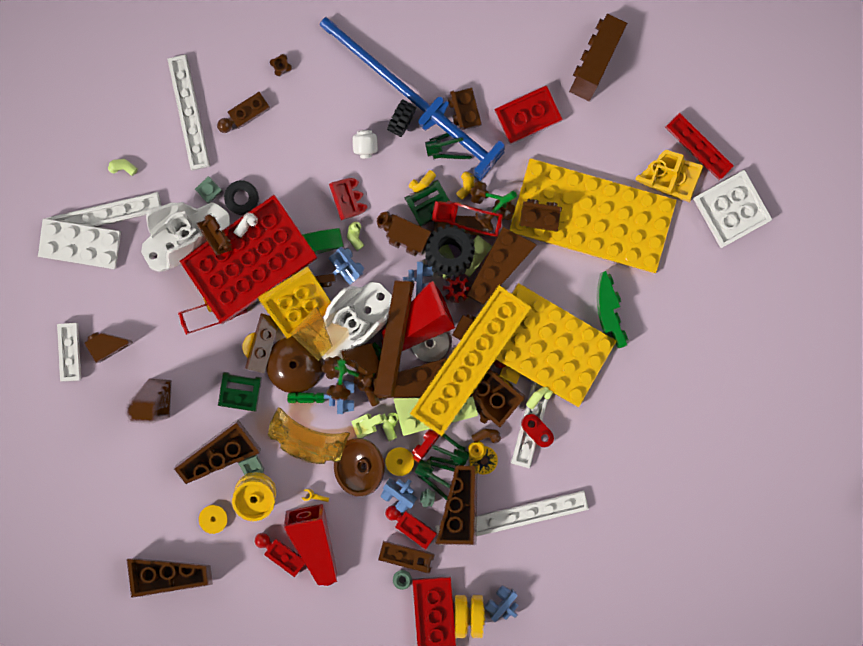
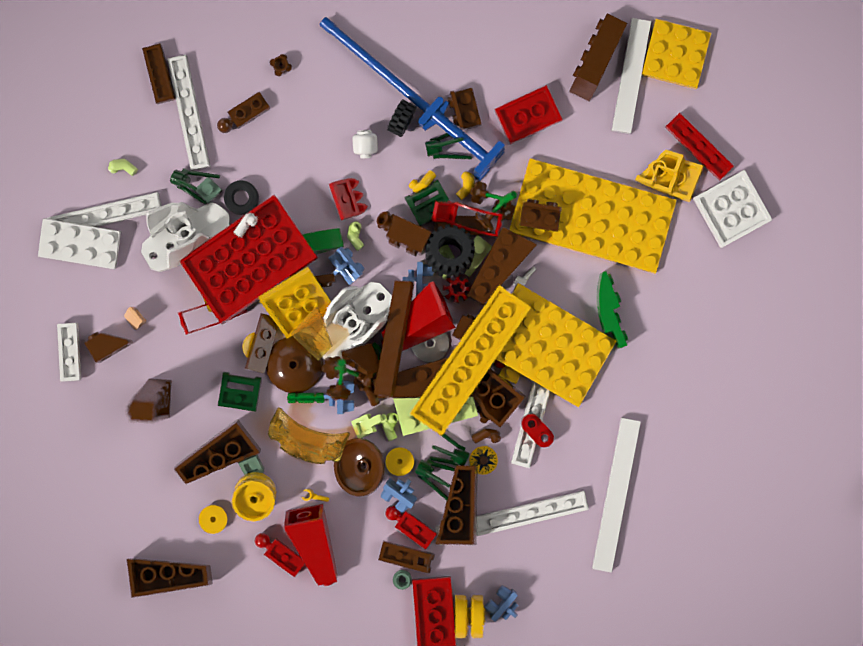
reddish brown hinge [196,214,232,255] -> none
red plate [412,429,440,463] -> none
sand green plate [420,488,435,508] -> none
yellow plate [468,442,486,460] -> none
yellowish green arm [526,387,553,409] -> none
none -> light nougat slope [124,307,146,330]
none -> reddish brown plate [142,43,176,104]
none -> dark green plant [170,168,220,205]
none -> white hand [513,266,536,286]
none -> white tile [592,418,641,573]
none -> white tile [611,18,651,134]
none -> yellow plate [642,19,711,89]

